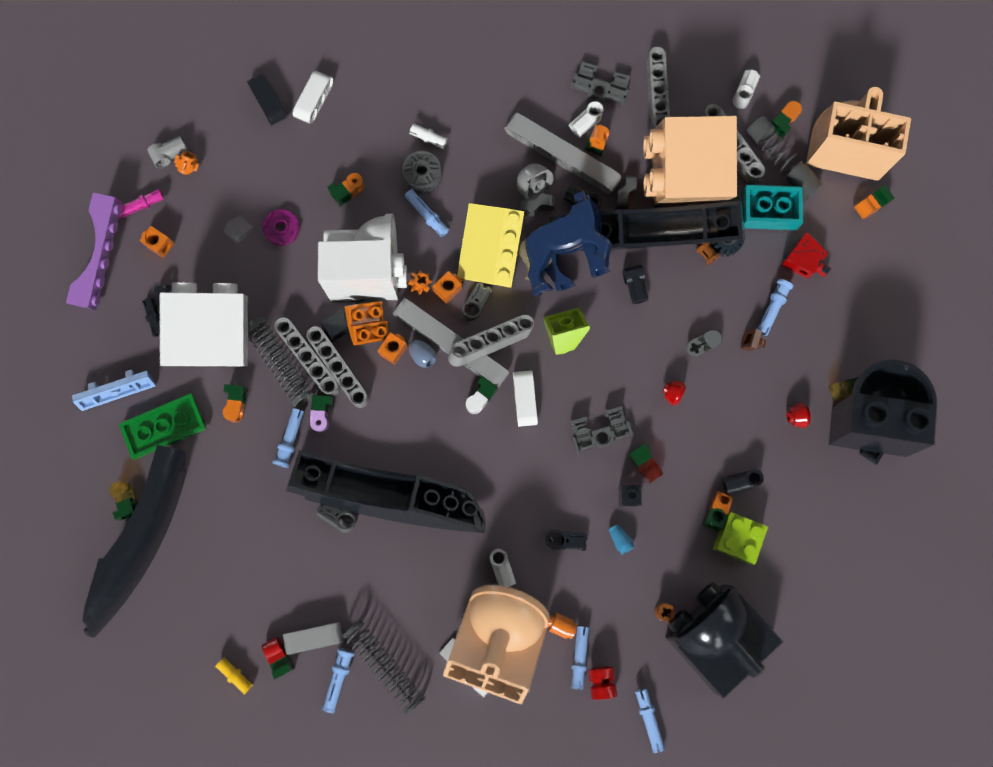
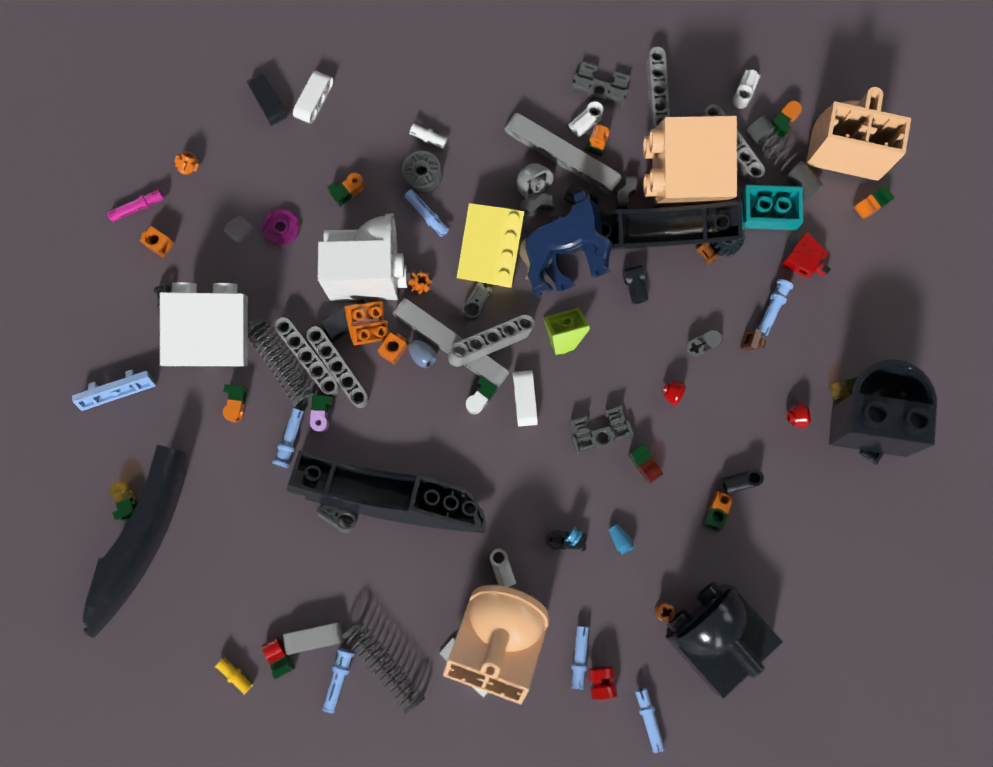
medium lavender arch [66,193,123,310] -> none
green plate [119,393,207,460] -> none
black pin [142,298,160,337] -> none
light grey piece [147,136,188,168] -> none
orange brick [432,271,462,304] -> none
orange brick [548,612,578,639] -> none
black brick [618,485,642,507] -> none
lime brick [712,512,768,564] -> none
none -> dark azure bush [565,526,583,546]

